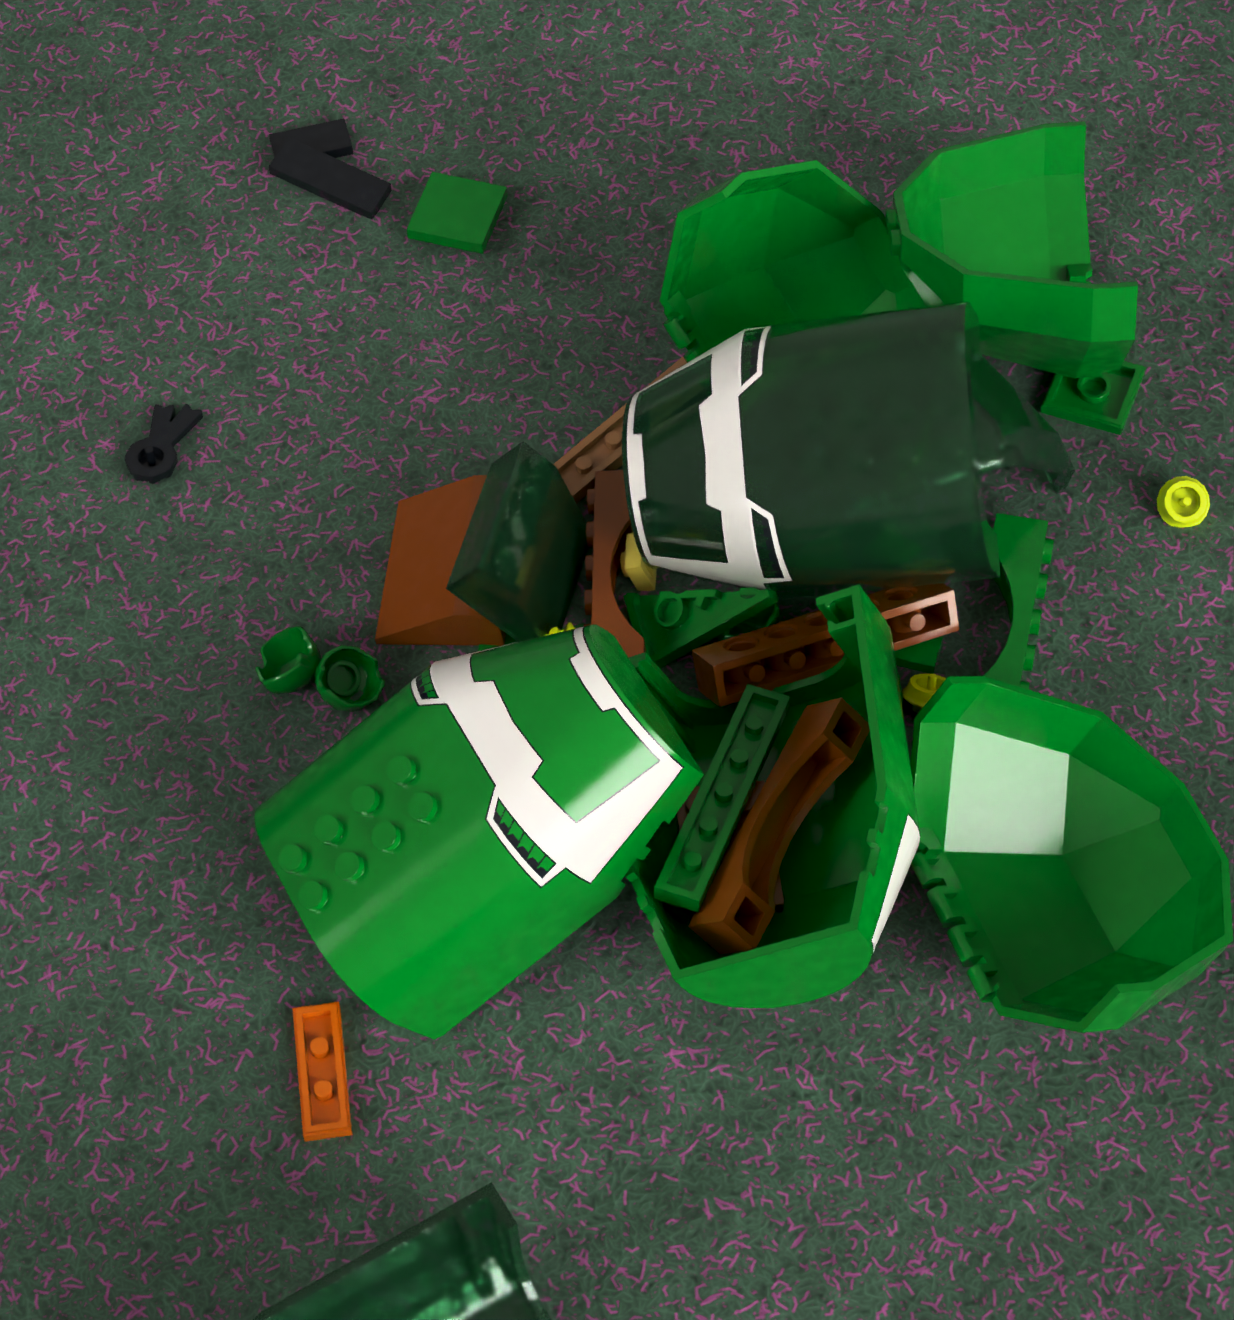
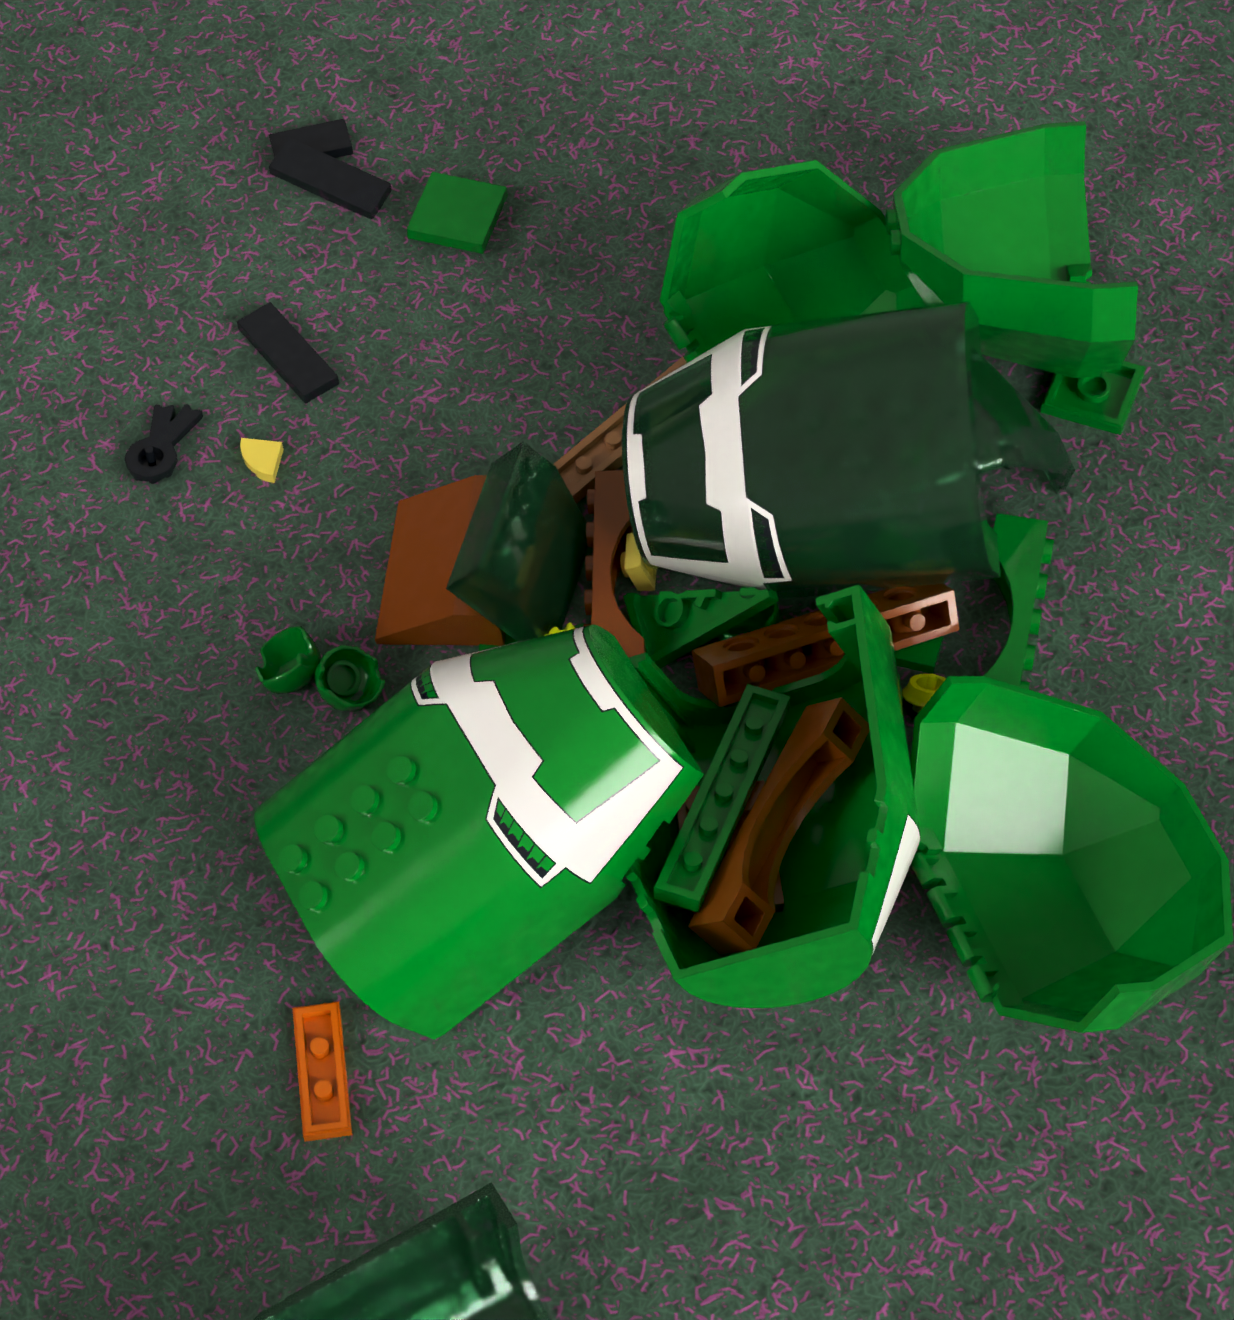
neon yellow hat [1157,476,1210,528] -> none
none -> black tile [237,302,339,404]
none -> light yellow tile [240,438,283,483]

